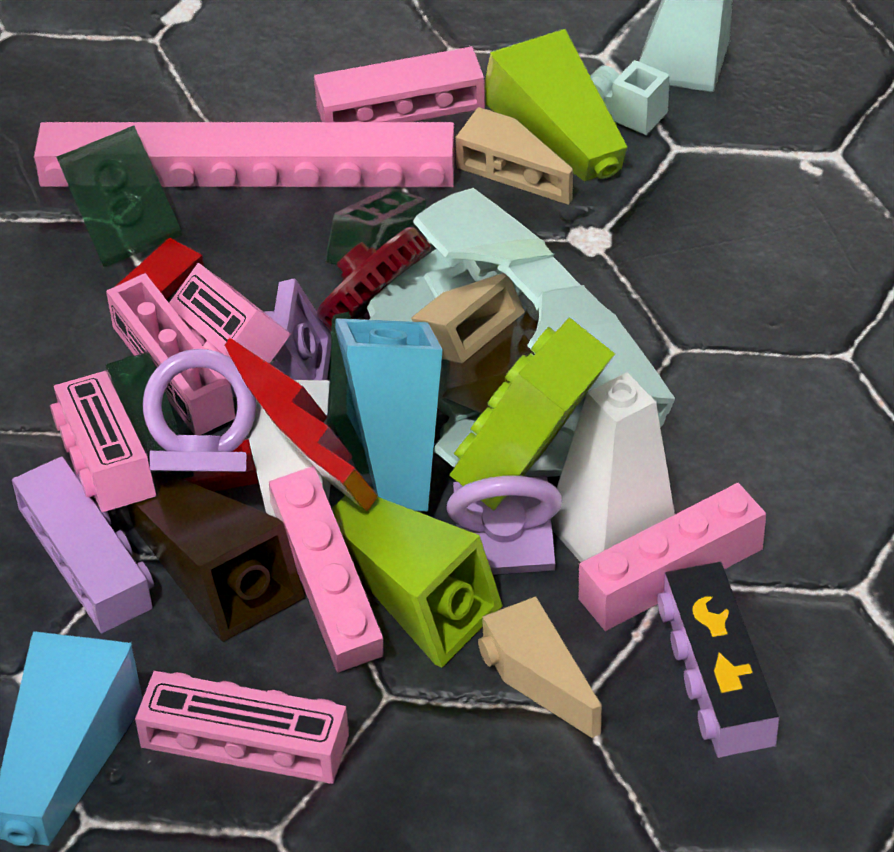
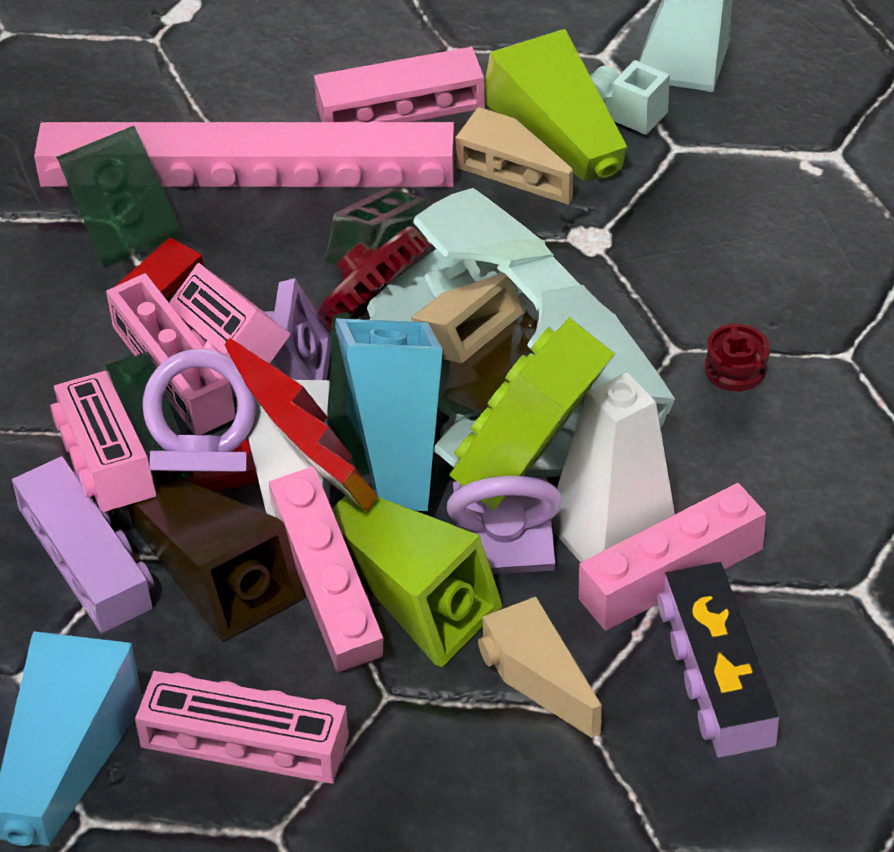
none -> dark red wheel [705,323,770,392]

